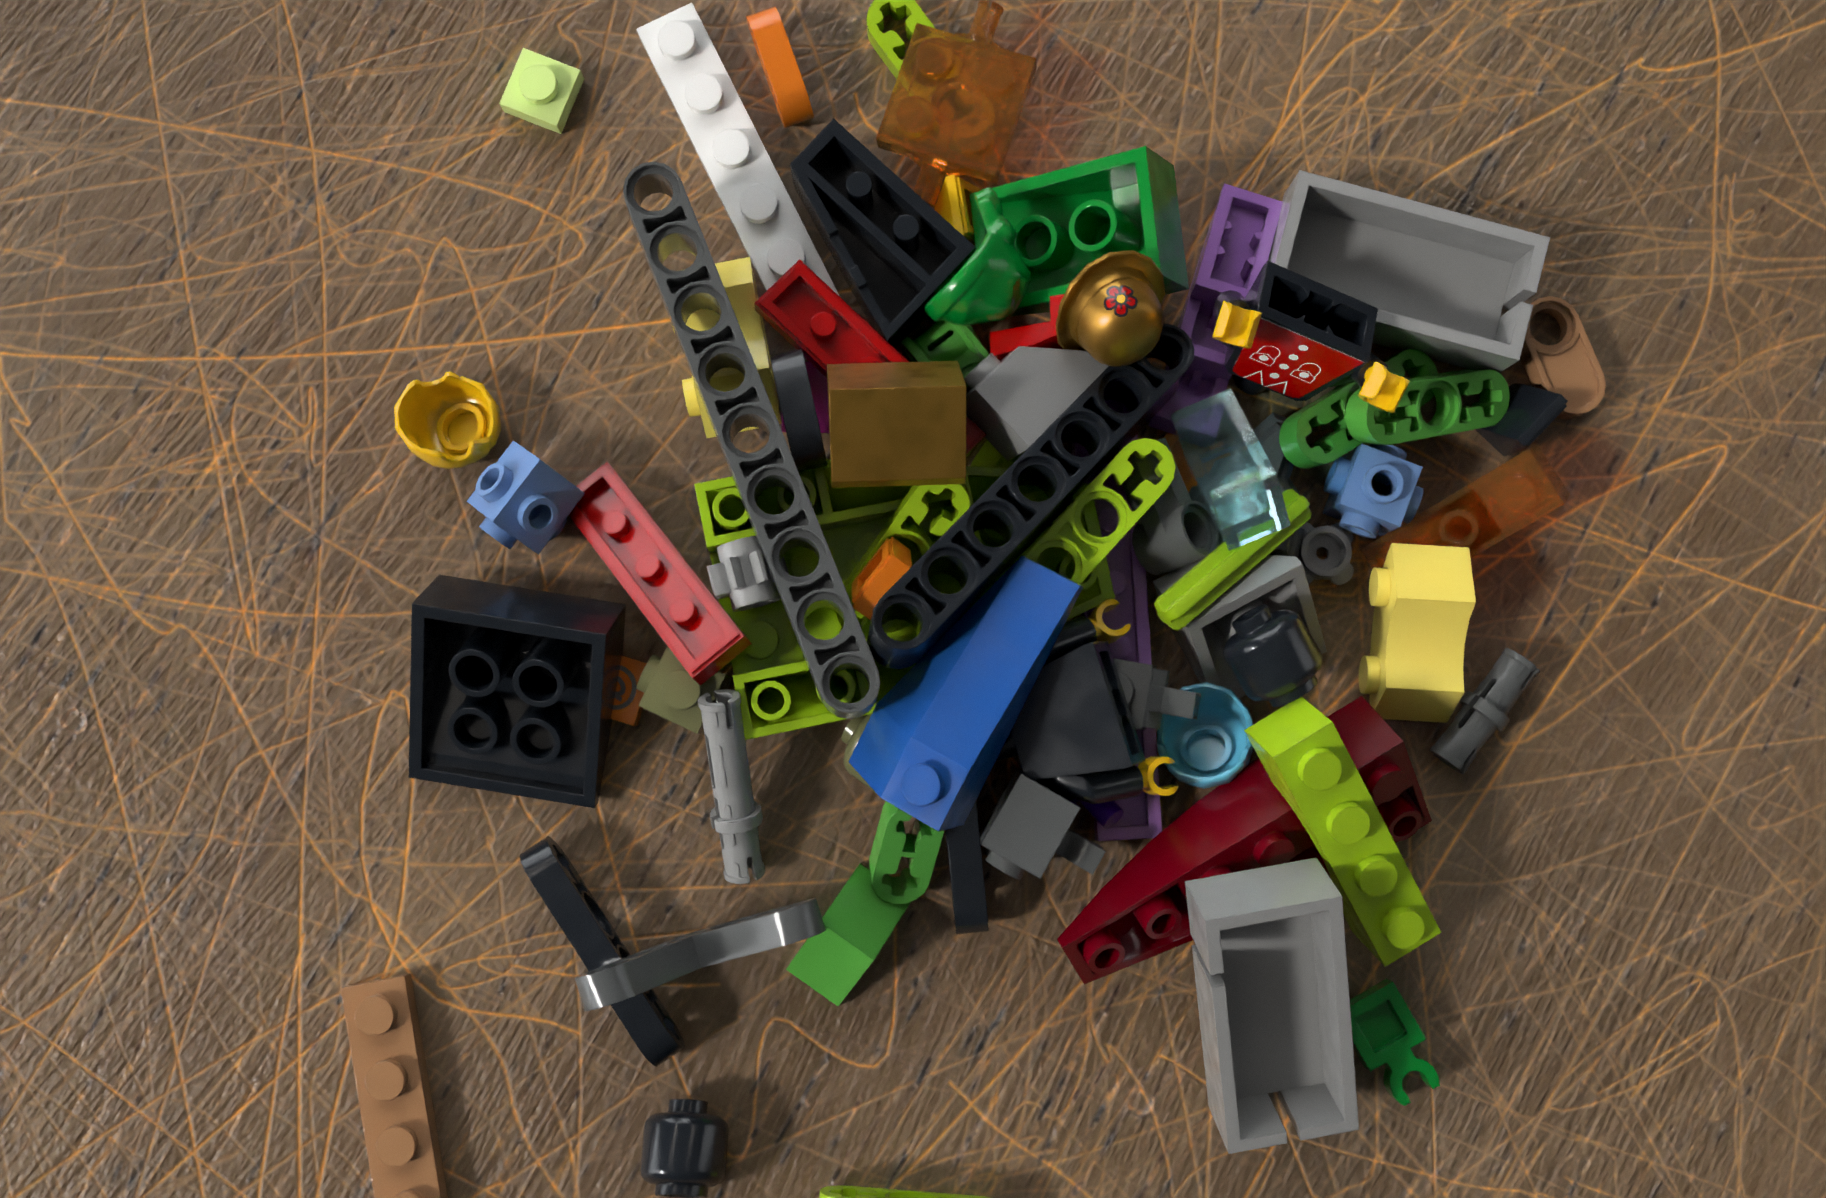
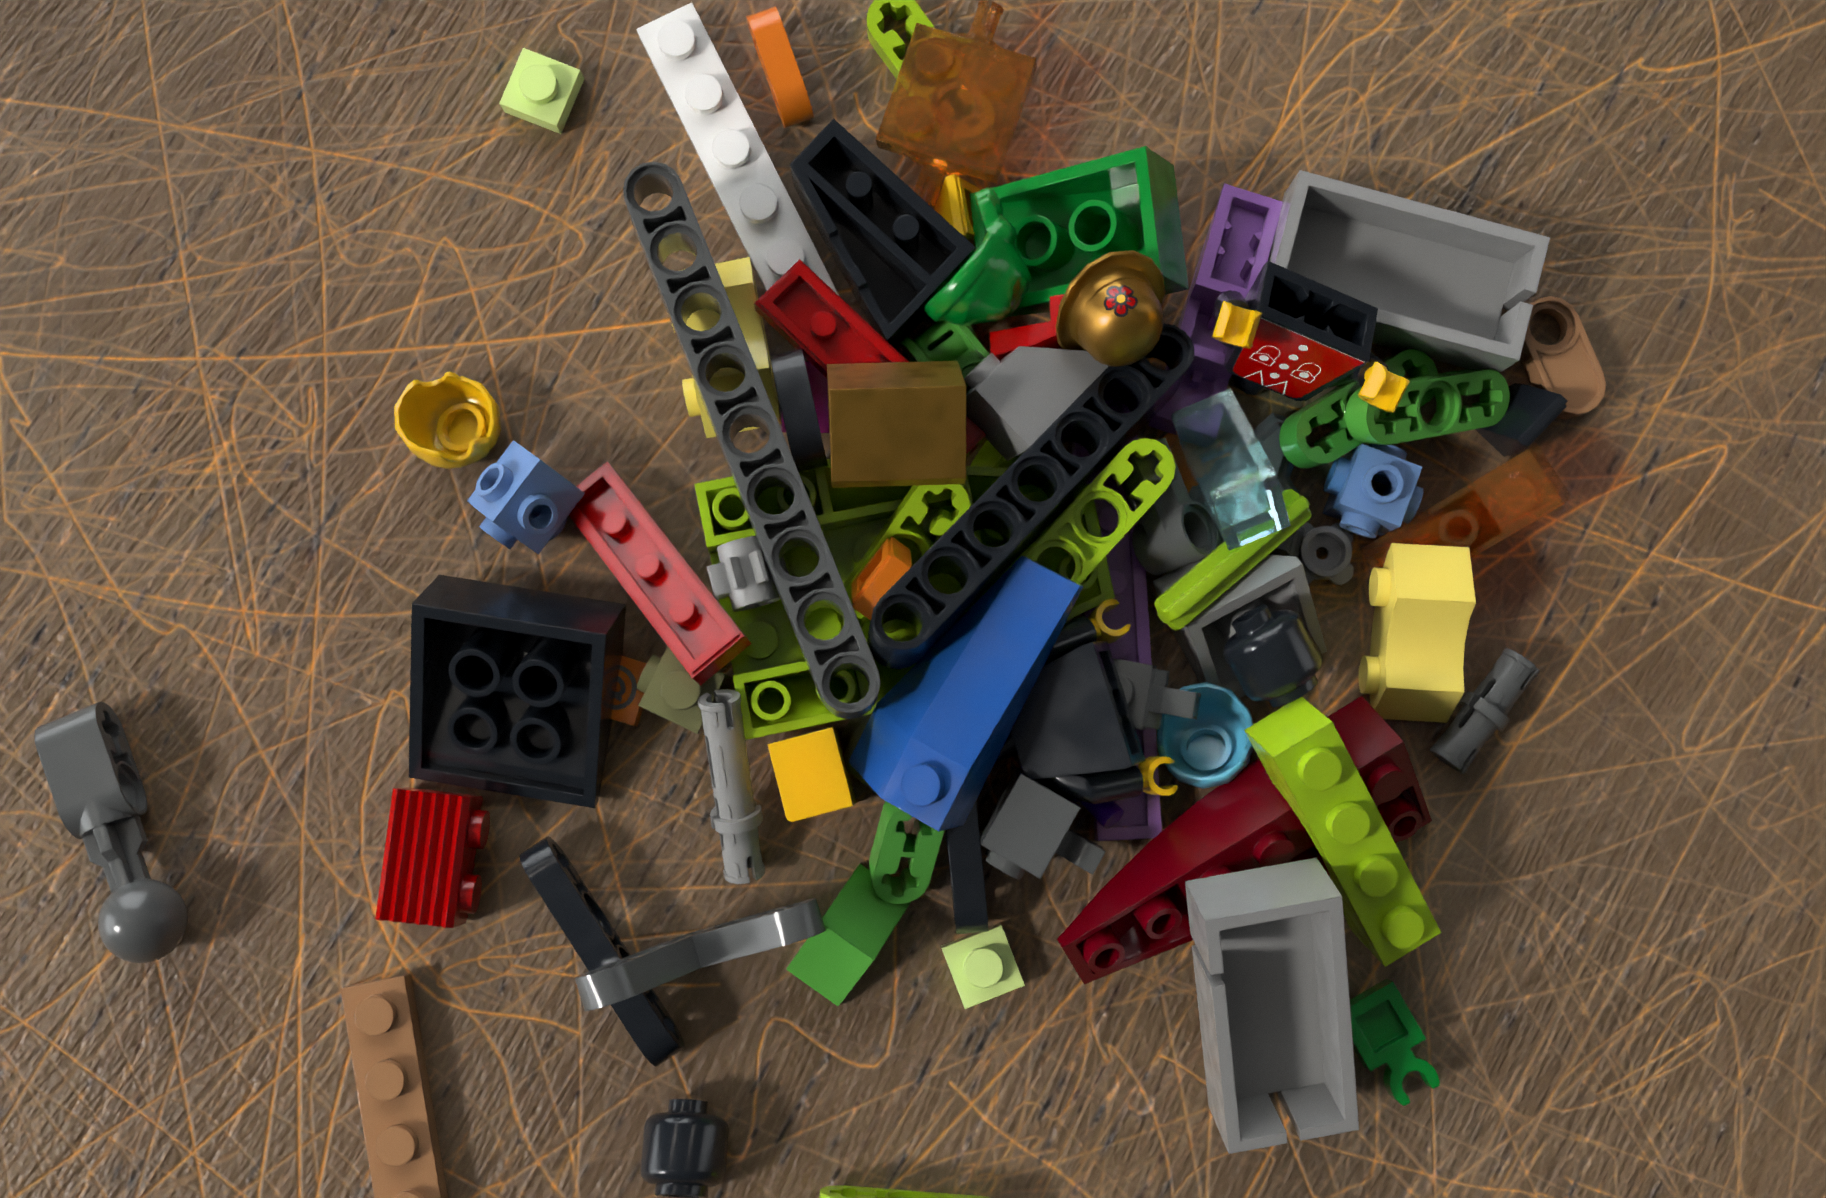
none -> dark grey beam [34,702,188,963]
none -> red brick [375,787,490,928]
none -> yellow panel [767,727,857,822]
none -> yellowish green plate [941,923,1025,1009]

